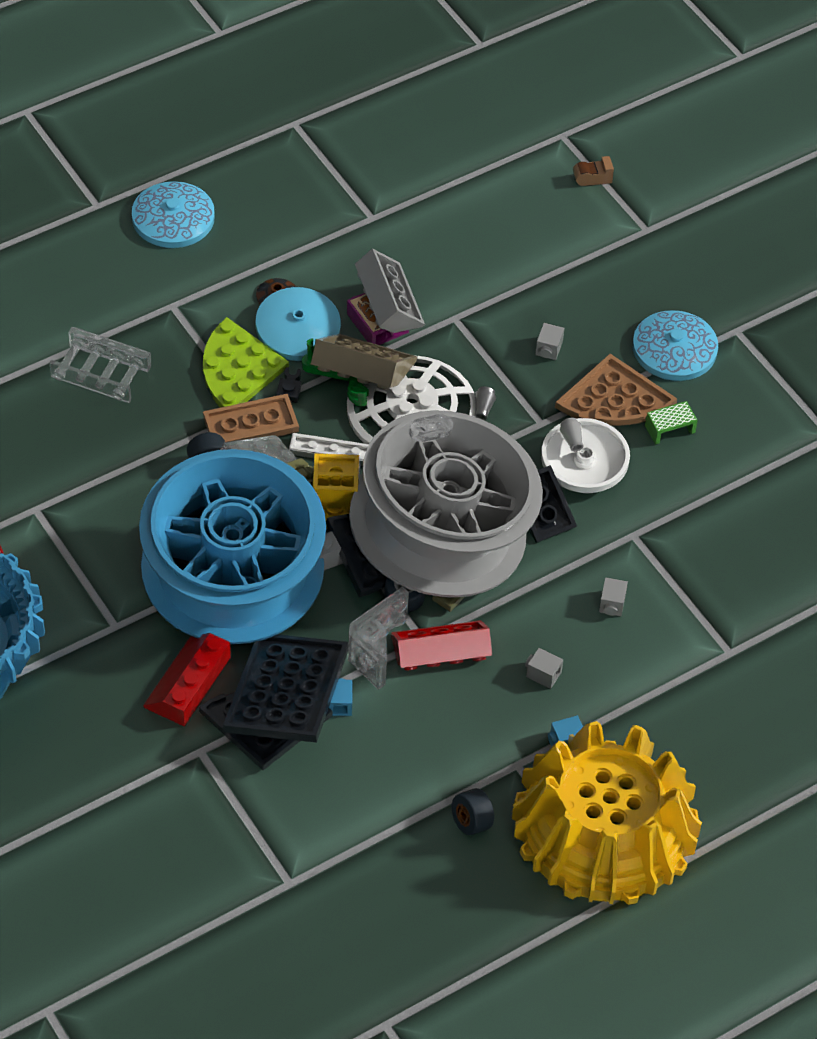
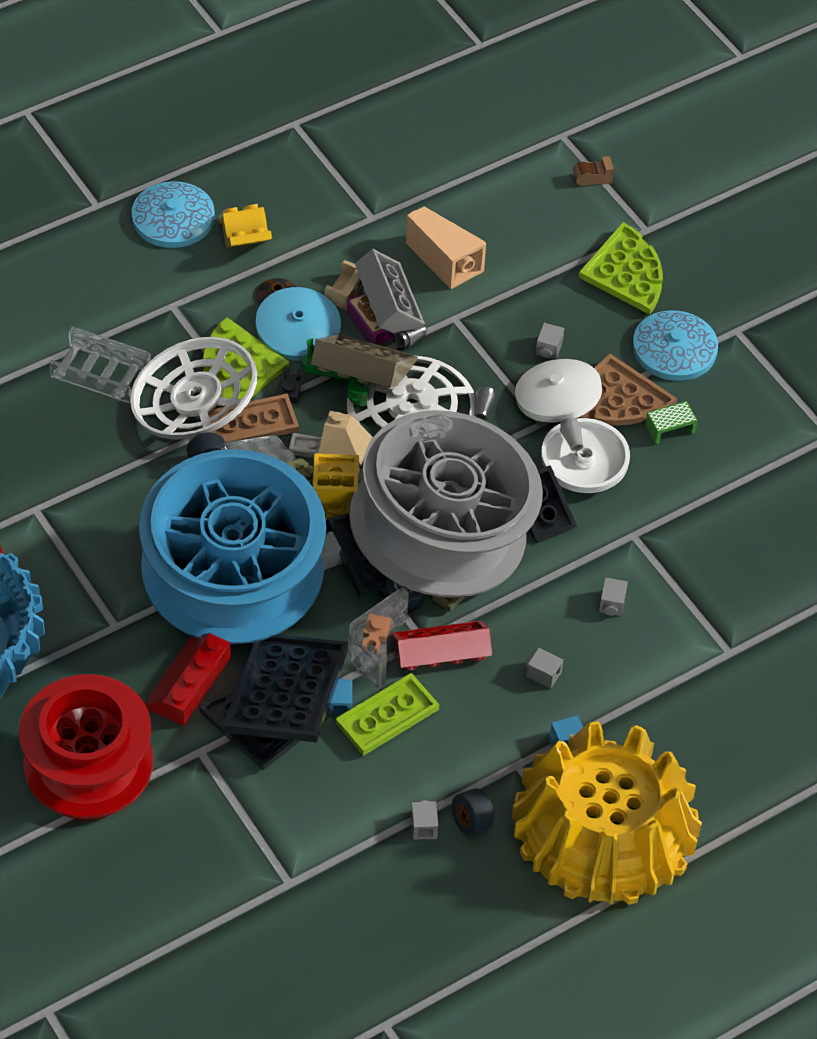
none -> red wheel [19,674,153,820]
none -> white dish [130,337,257,439]
none -> yellow bracket [218,204,272,248]
none -> tan slope [318,411,372,467]
none -> tan panel [324,260,363,310]
none -> lime plate [336,673,439,756]
none -> nougat plate [362,613,392,655]
none -> flat silver cone [394,326,427,348]
none -> light nougat slope [406,206,486,289]
none -> light grey brick [411,800,438,840]
none -> white dish [515,359,602,423]
none -> lime plate [579,222,663,315]

